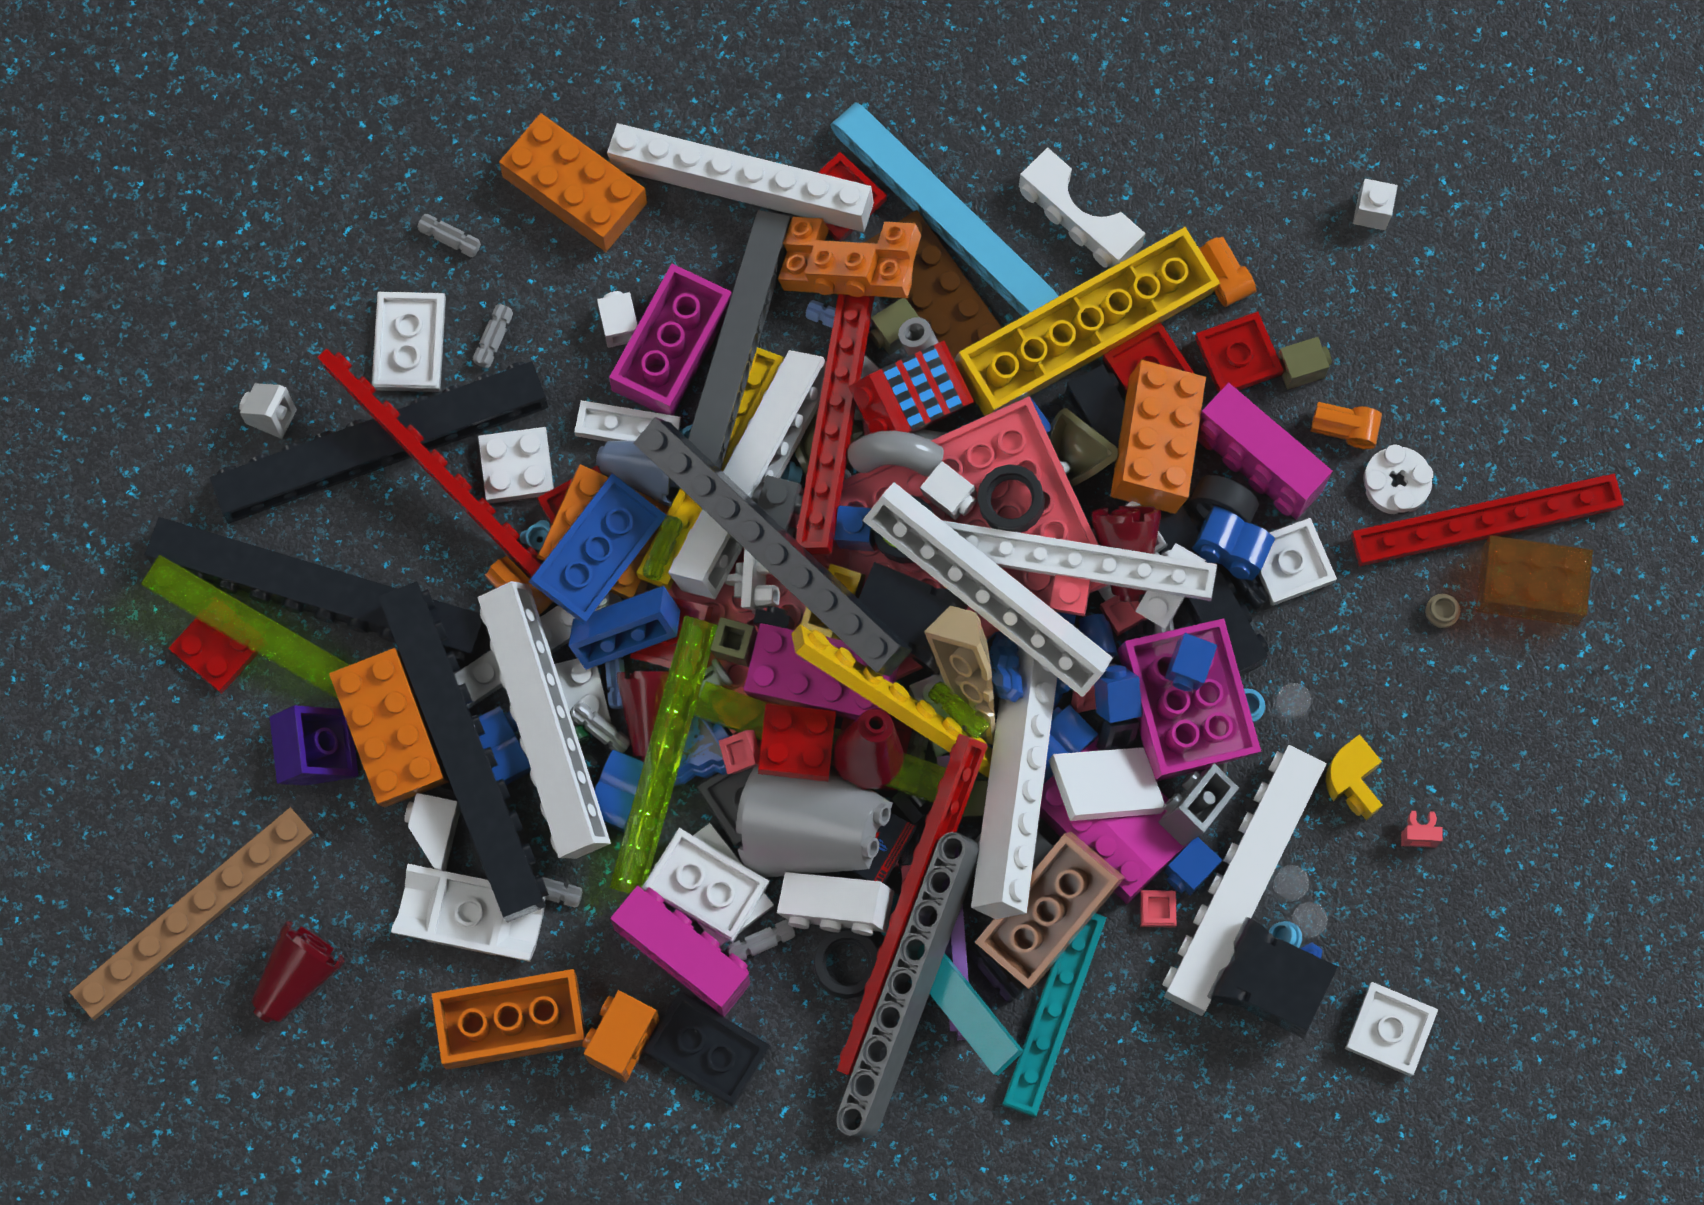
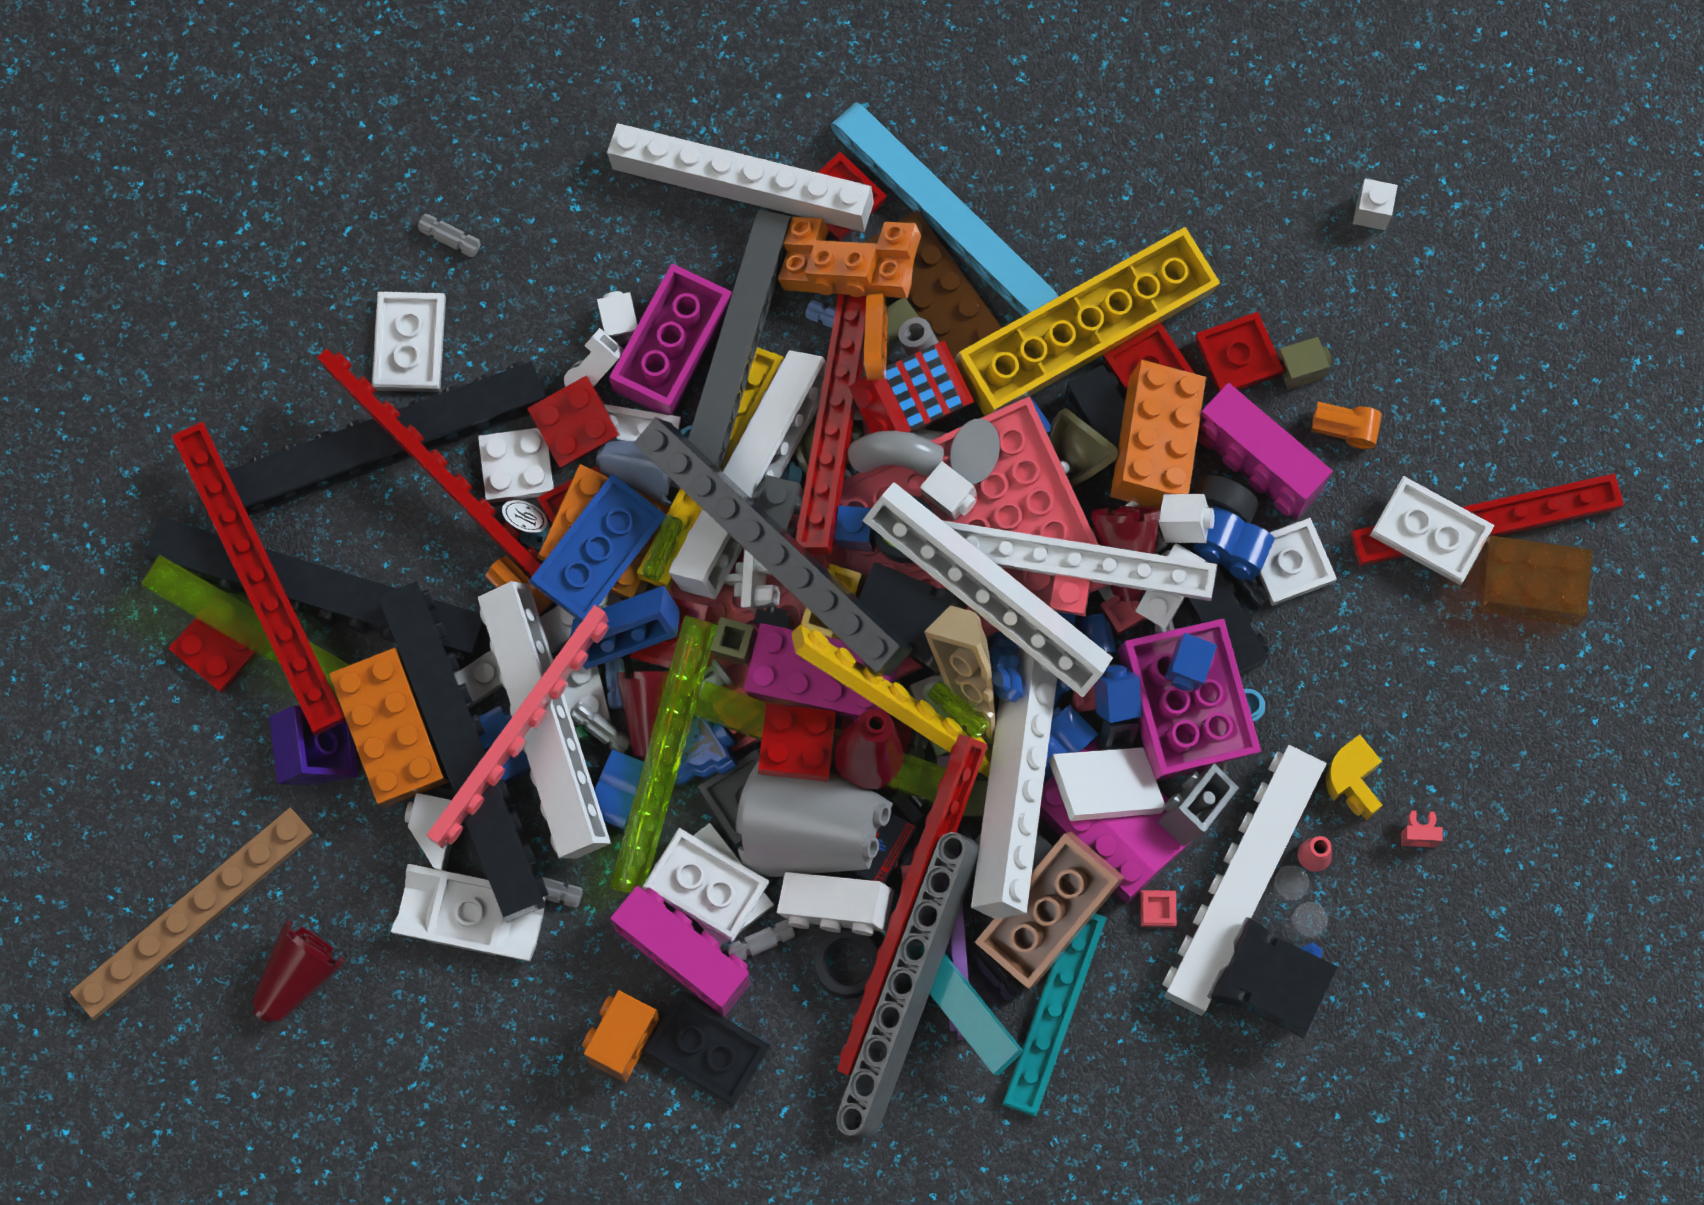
white slope [239,383,297,439] -> none
orange brick [432,969,586,1070] -> none
light grey axle [473,304,513,368] -> none
orange brick [499,113,647,252] -> none
coral tile [719,730,761,774] -> none
black tyre [977,464,1045,533] -> none
white arch [1019,147,1146,268] -> none
blue brick [1165,837,1222,896] -> none
orange piece [1199,237,1256,307] -> none
medium azure plate [1269,921,1302,948] -> none
clear tile [1275,683,1311,719] -> none
white plate [1345,982,1438,1077] -> none
white plate [1363,445,1433,514] -> none
dark tan plate [1425,594,1460,628] -> none
none -> red plate [172,421,346,736]
none -> coral plate [426,605,609,849]
none -> white sticker [502,500,548,533]
none -> red plate [527,375,621,468]
none -> white leg [564,328,624,387]
none -> orange beam [864,293,888,381]
none -> light grey sticker [950,418,1000,485]
none -> white brick [1159,494,1214,543]
none -> coral cone [1297,836,1332,872]
none -> white tile [1370,476,1494,585]

